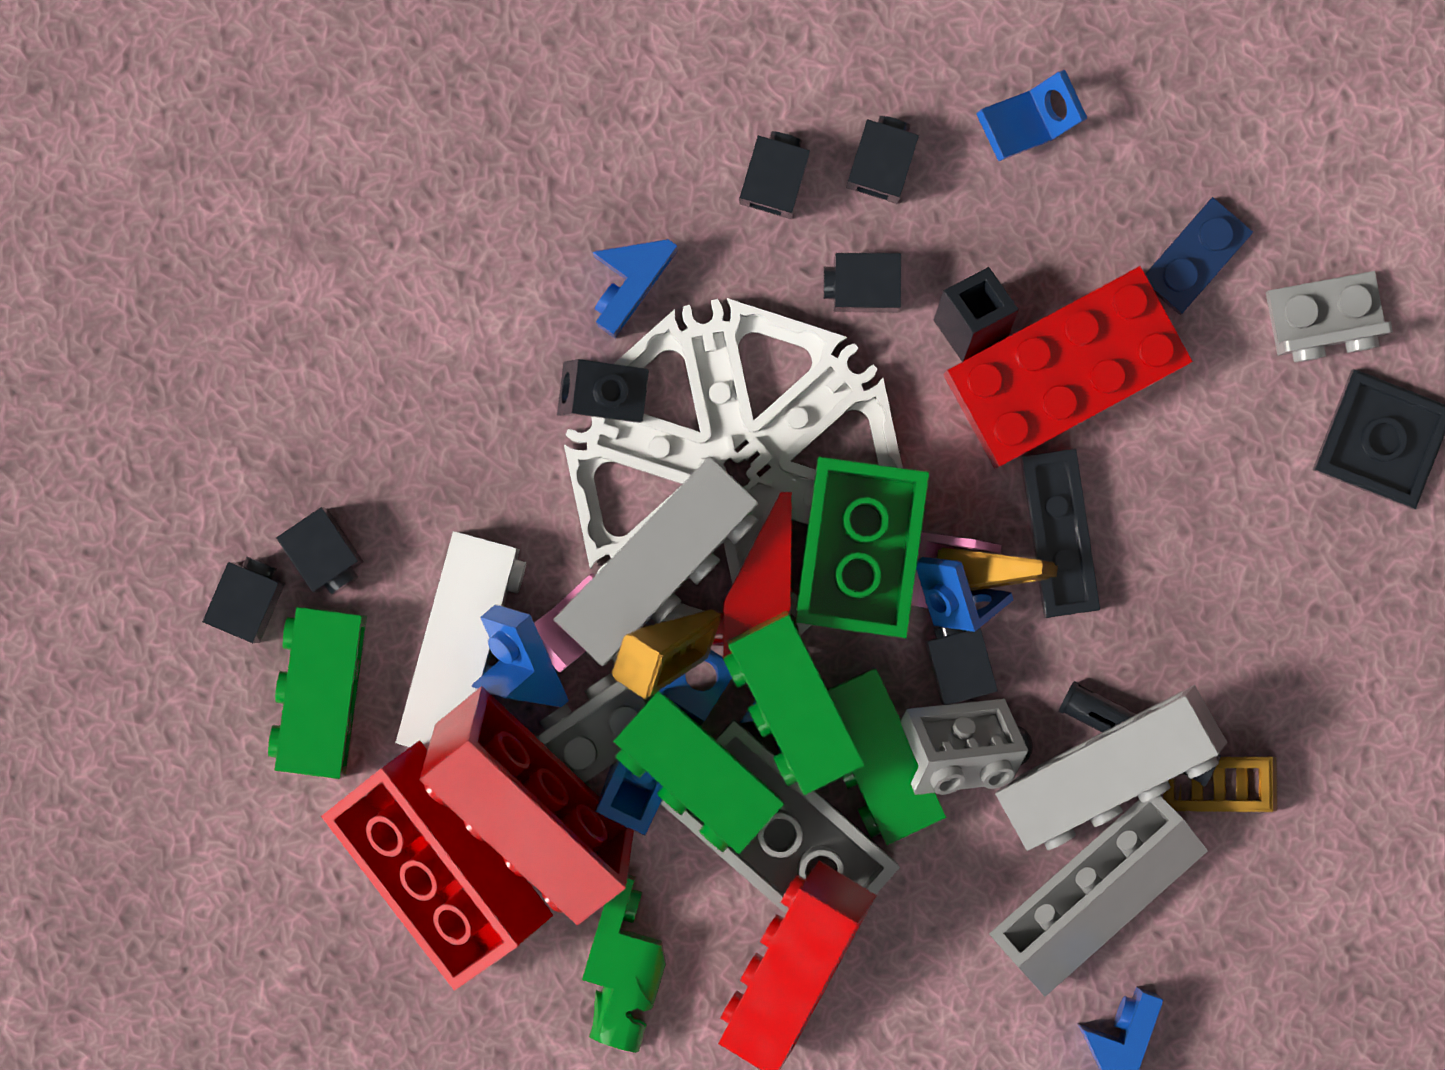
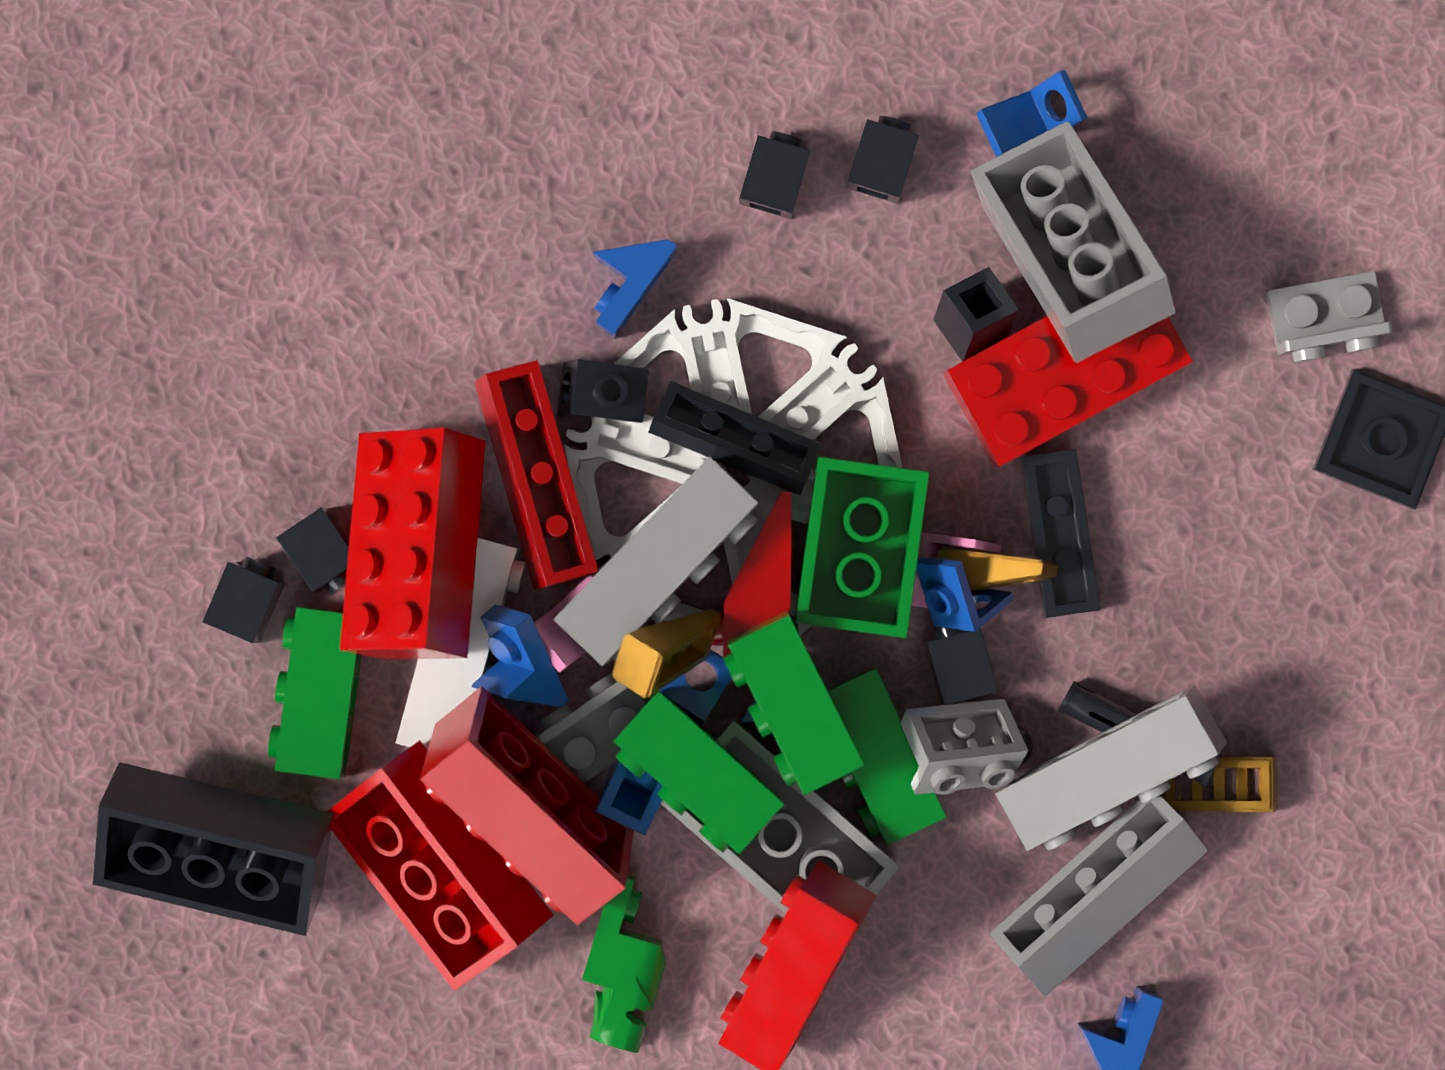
black brick [823,253,901,313] -> none
dark blue plate [1145,197,1253,315] -> none
none -> black brick [93,762,333,936]
none -> red brick [340,428,486,659]
none -> red brick [474,360,598,590]
none -> black plate [648,381,822,496]
none -> light grey brick [970,121,1176,363]

